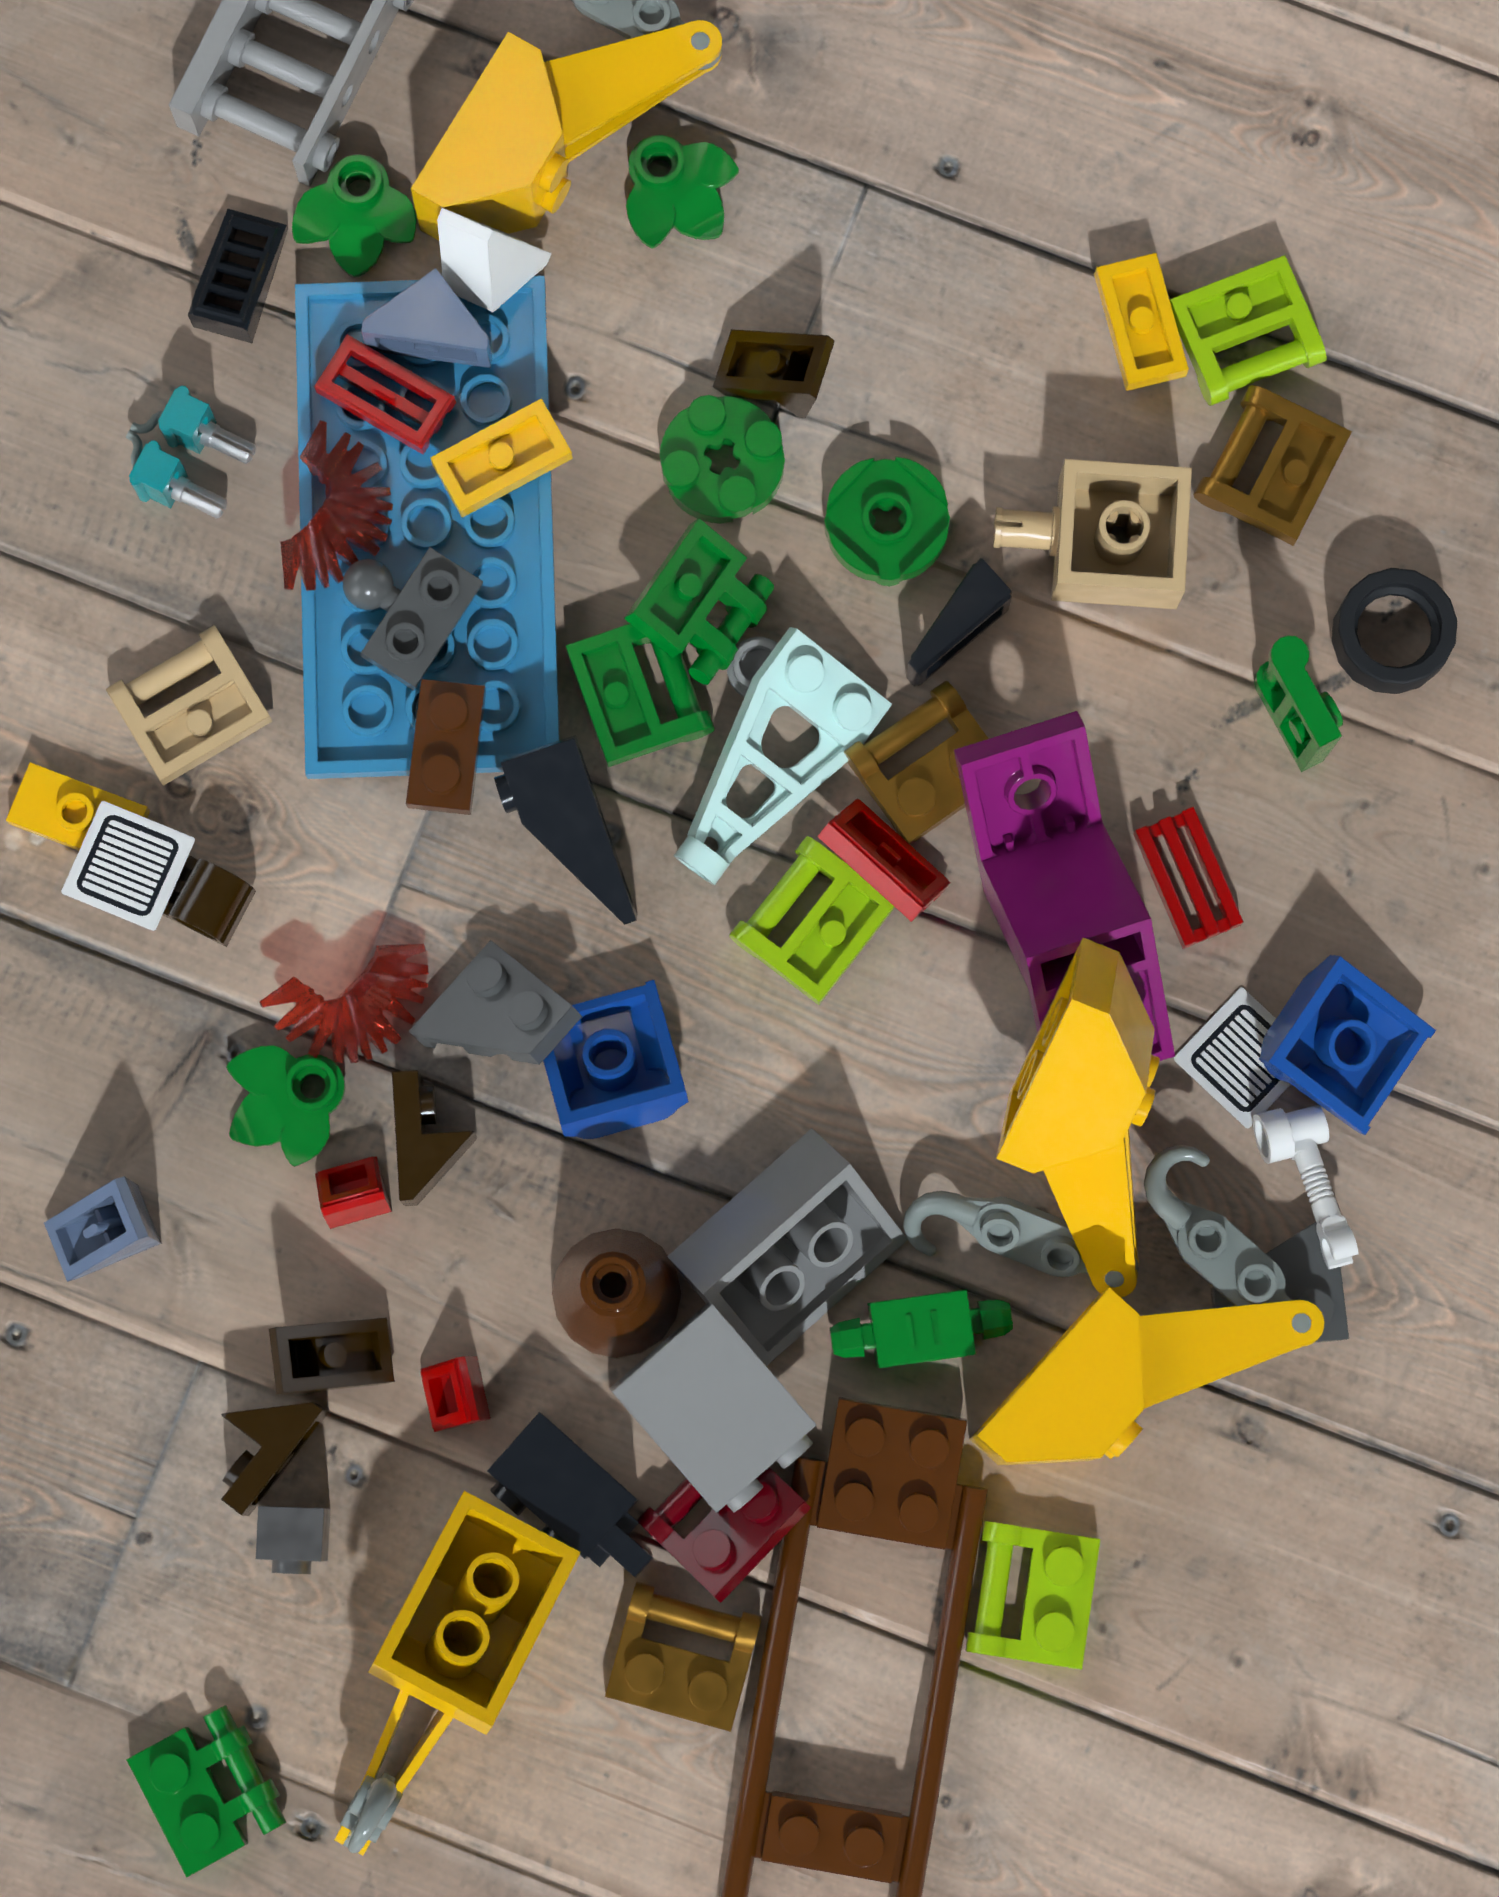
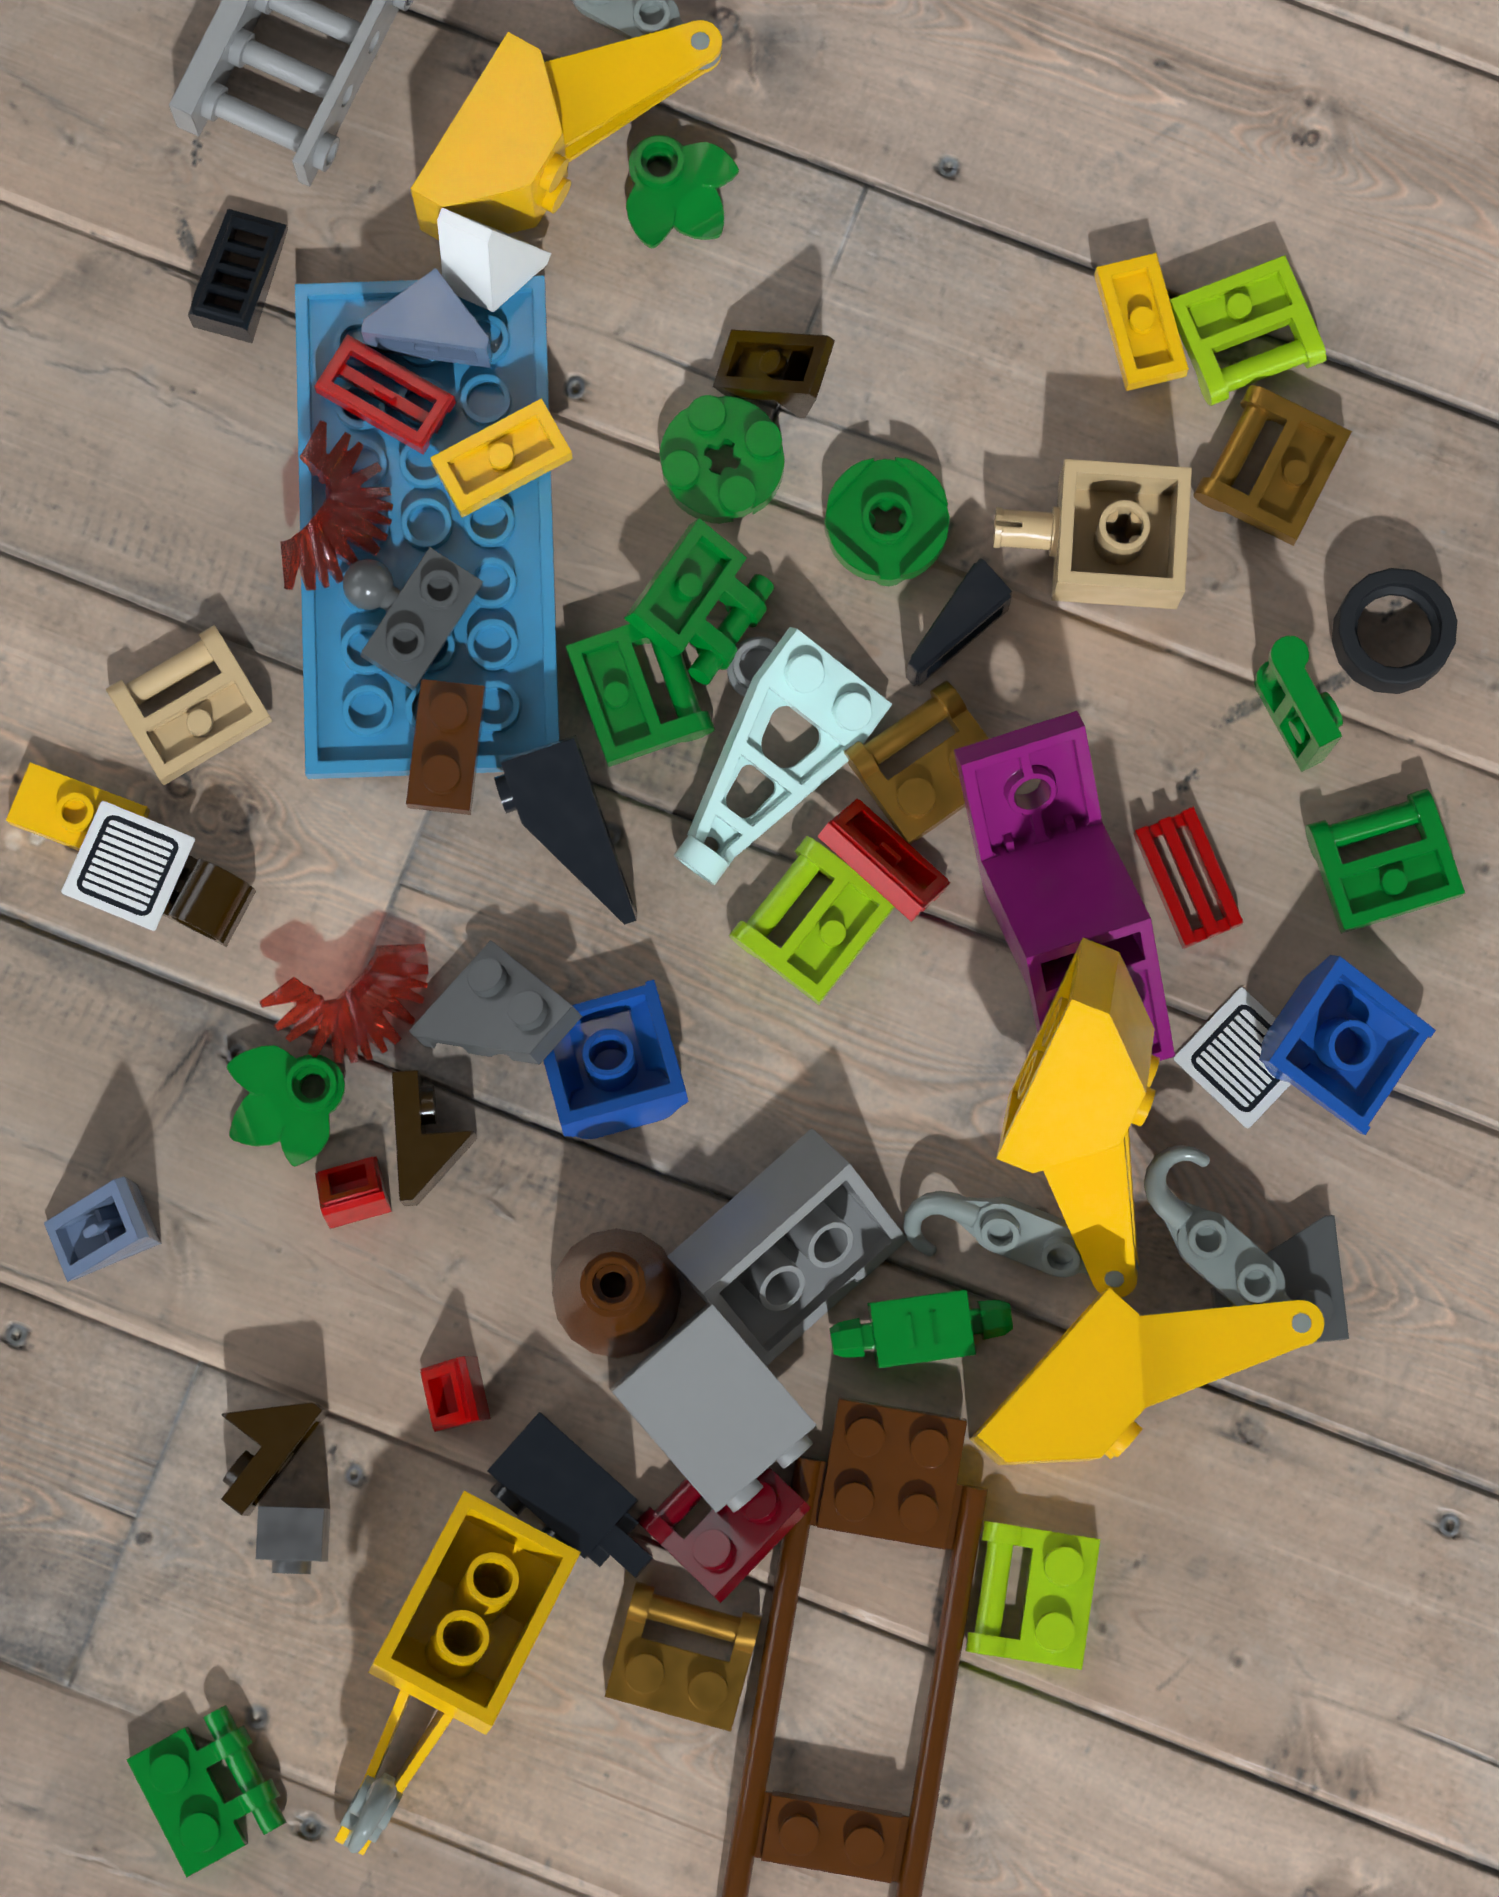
piece [126,386,256,519] -> none
dark brown slope [269,1317,395,1396] -> none
green plate [292,154,416,278] -> none
white brick [1253,1105,1359,1269] -> none
none -> green plate [1305,789,1465,934]

